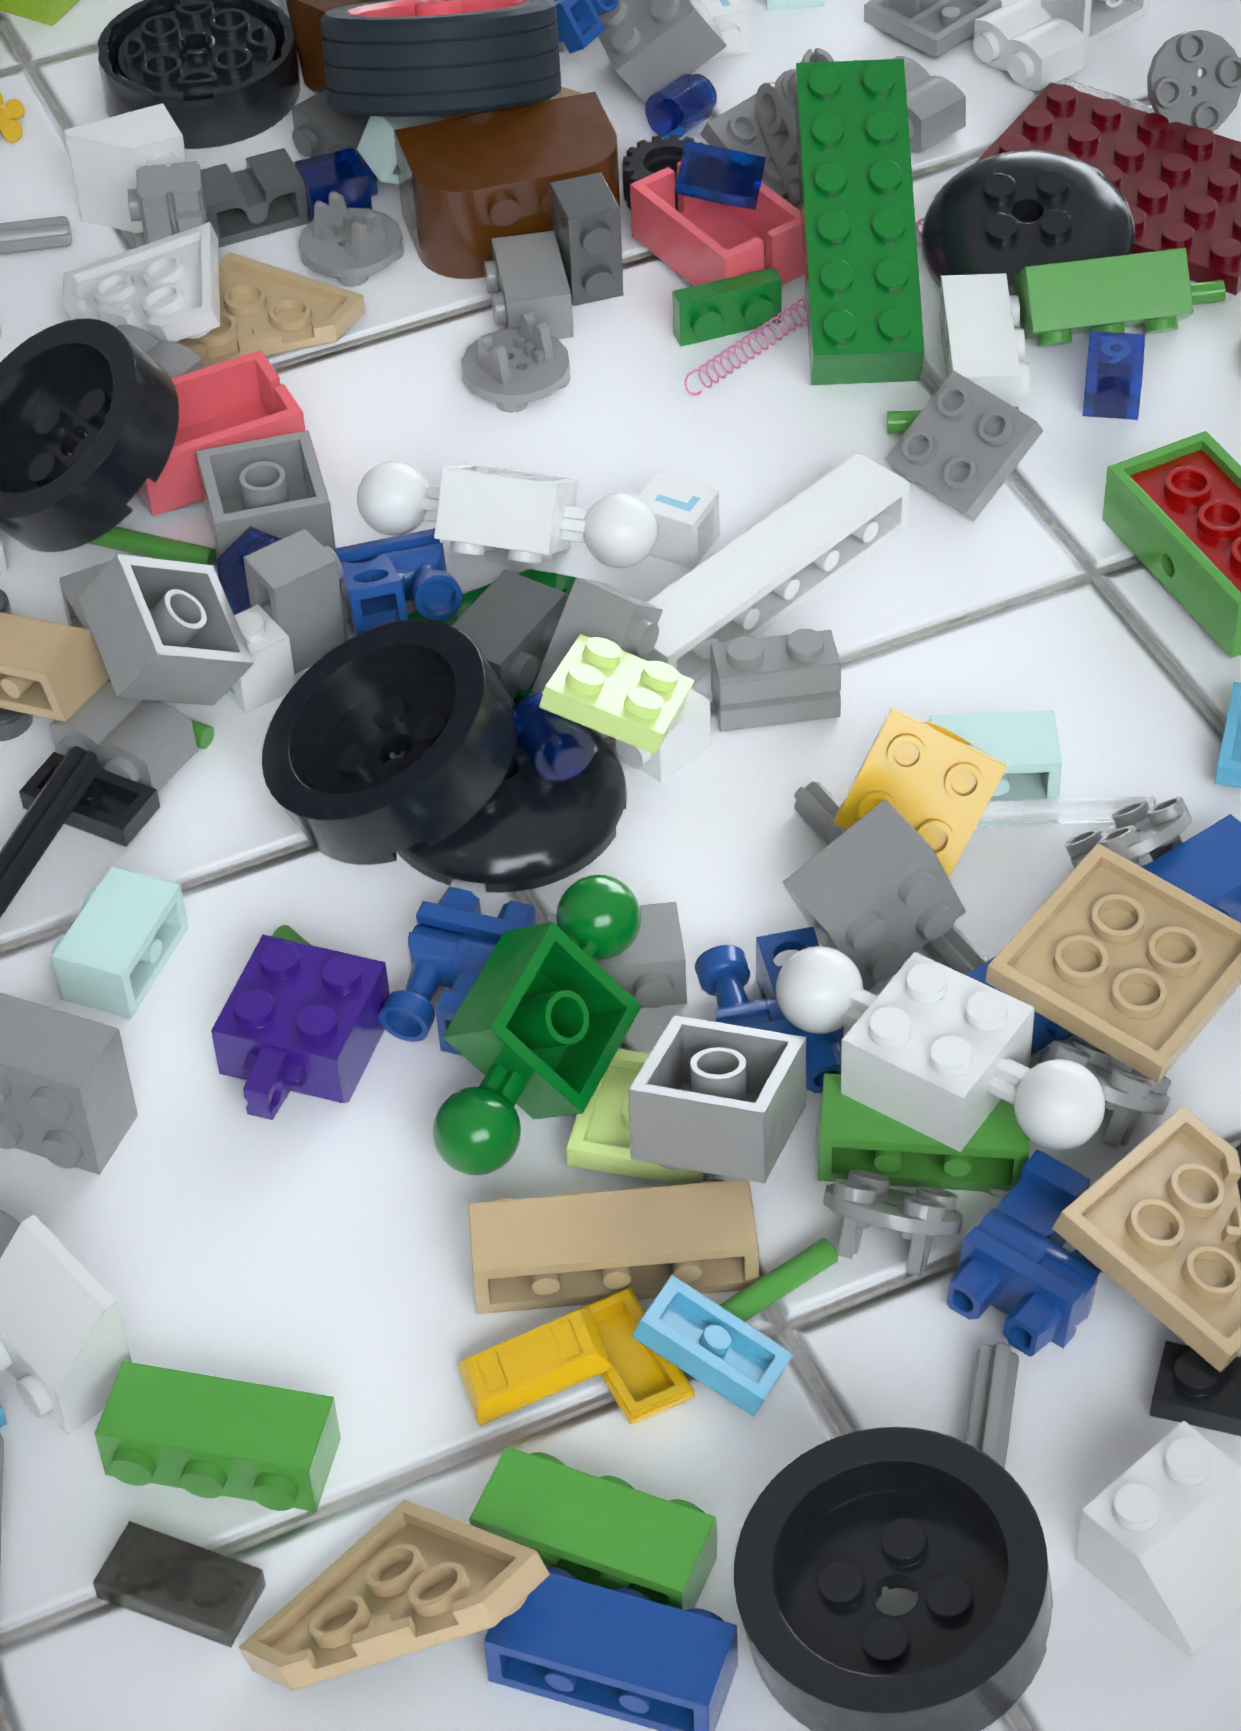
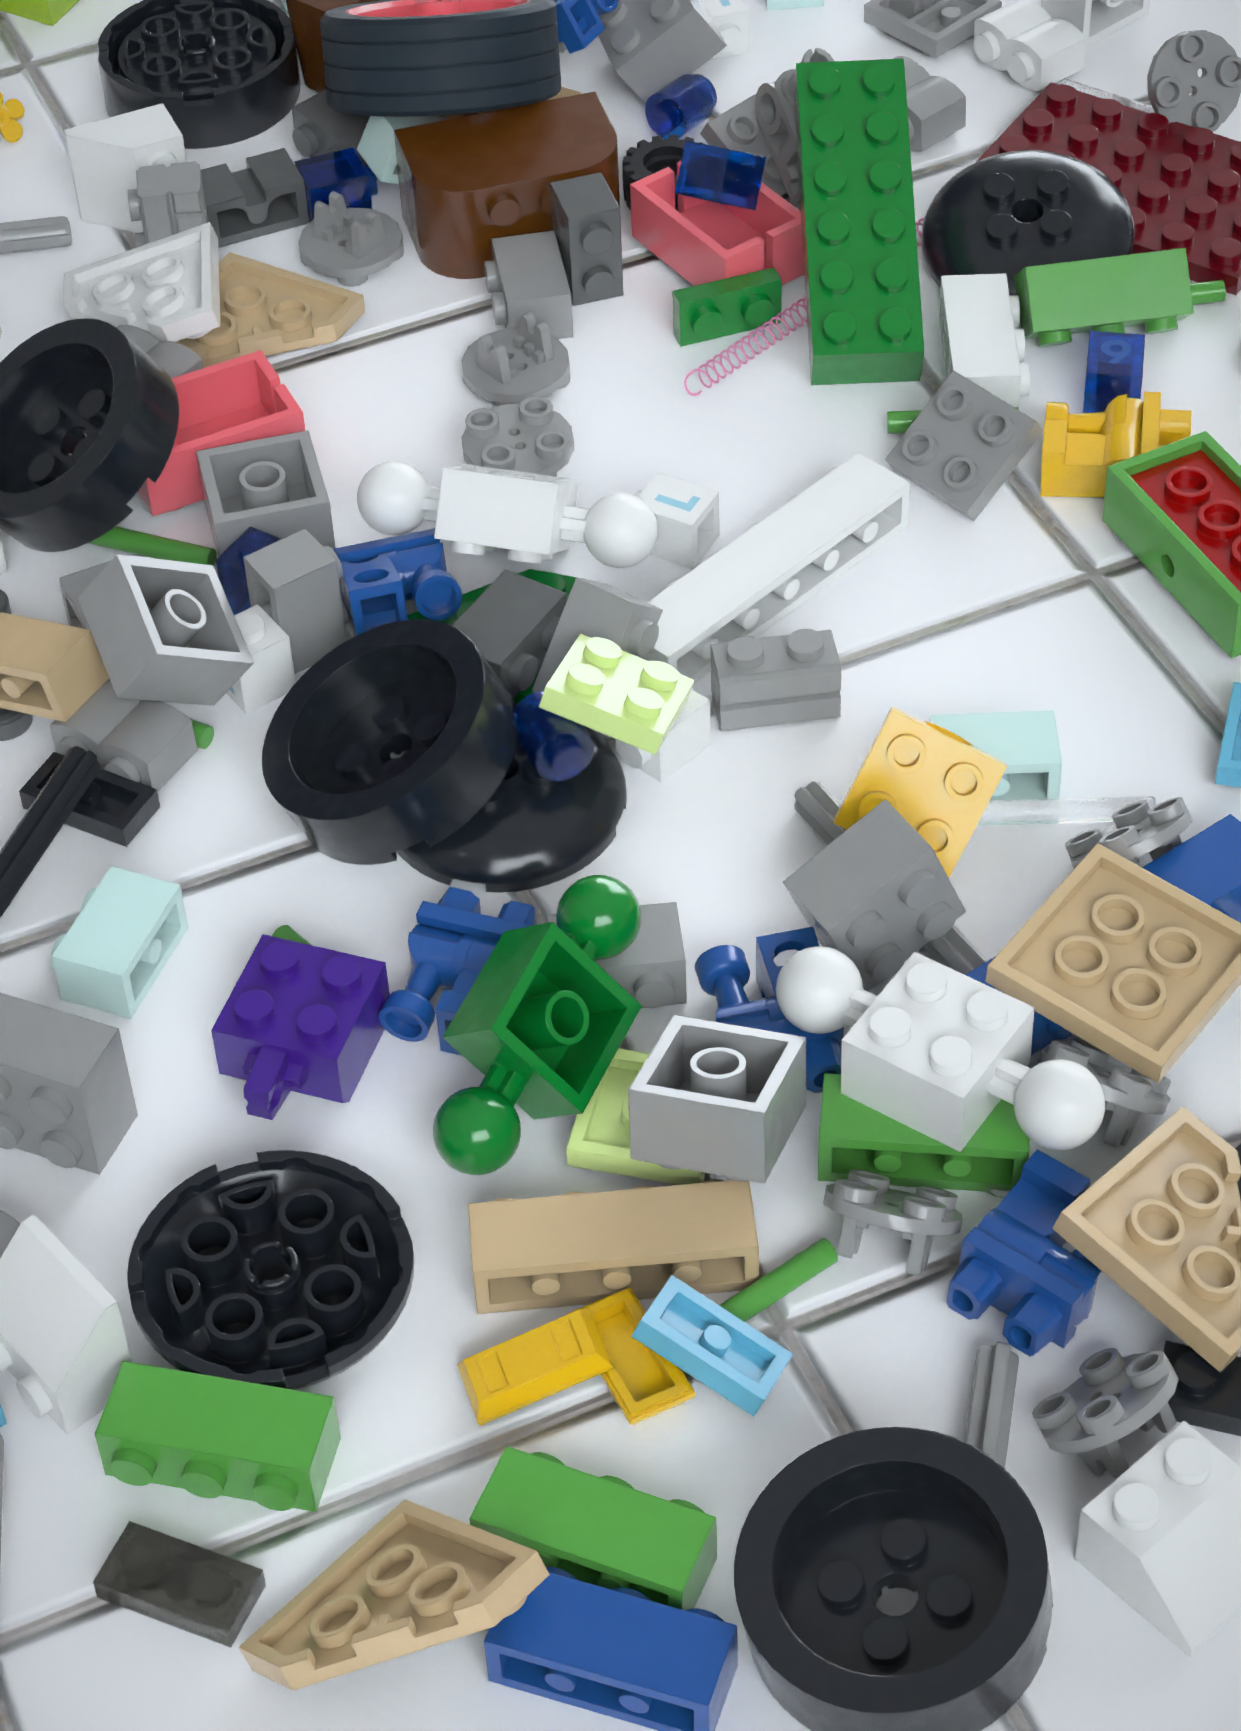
none -> black brick [127,1150,415,1390]
none -> light grey plate [461,396,574,476]
none -> light grey plate [1032,1348,1179,1479]
none -> yellow hips [1040,392,1192,498]

